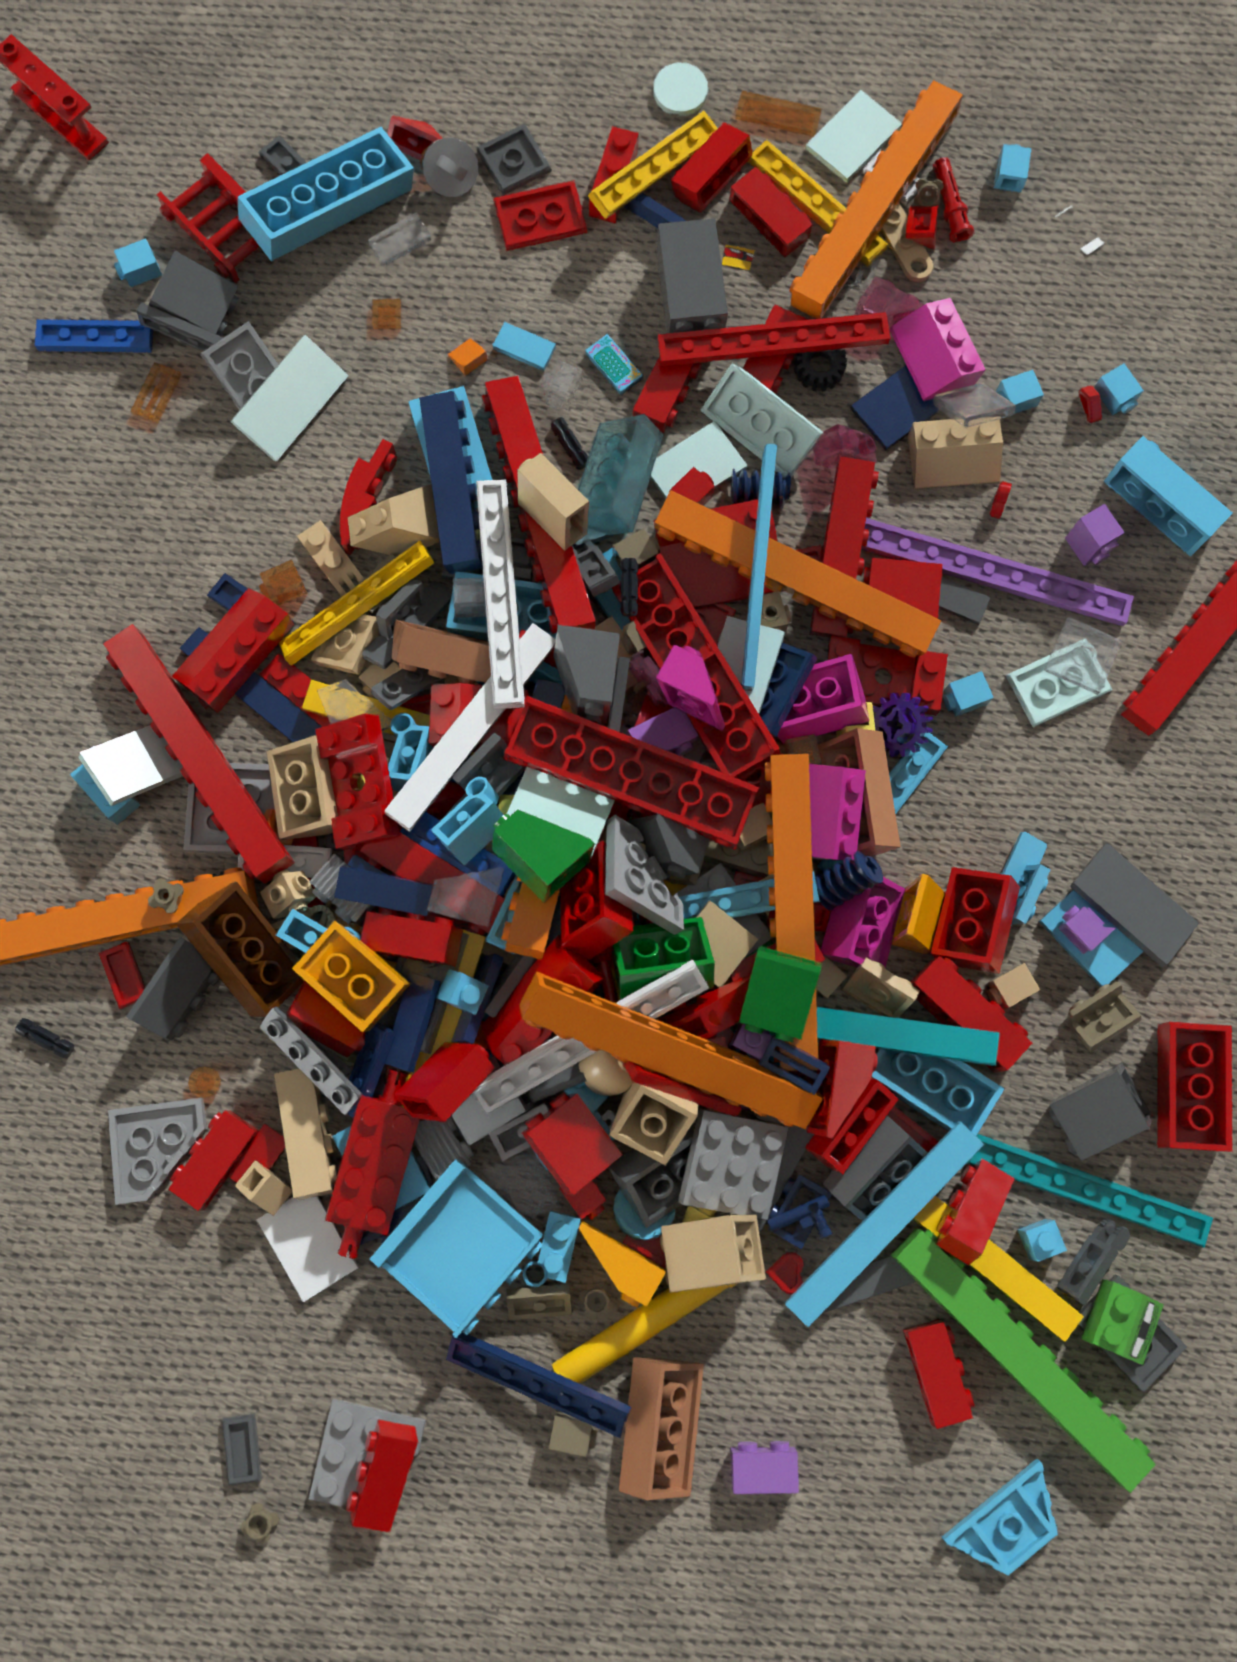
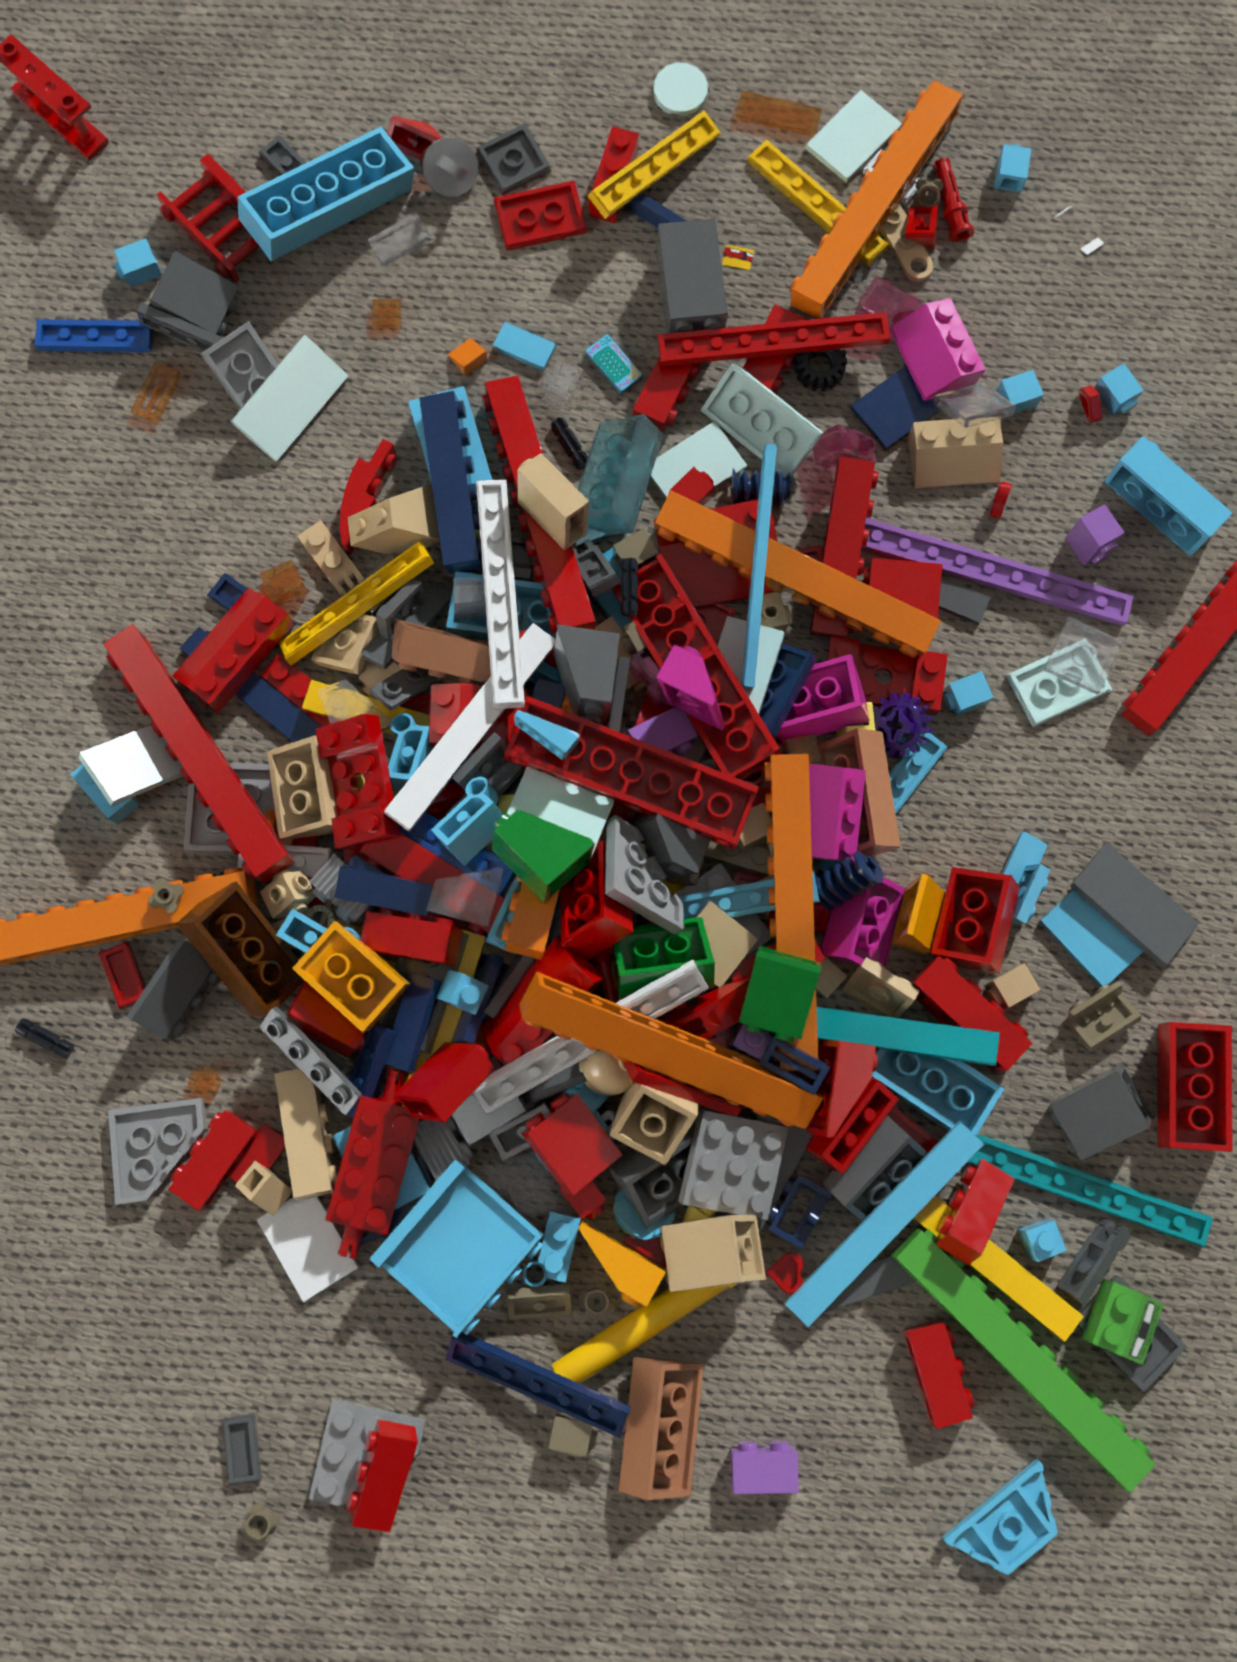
red brick [671,122,753,213] -> none
red brick [729,167,813,258] -> none
dark blue hose [767,1195,832,1239] -> none
medium lavender window [1058,905,1116,954] -> none
none -> medium azure slope [514,710,580,760]

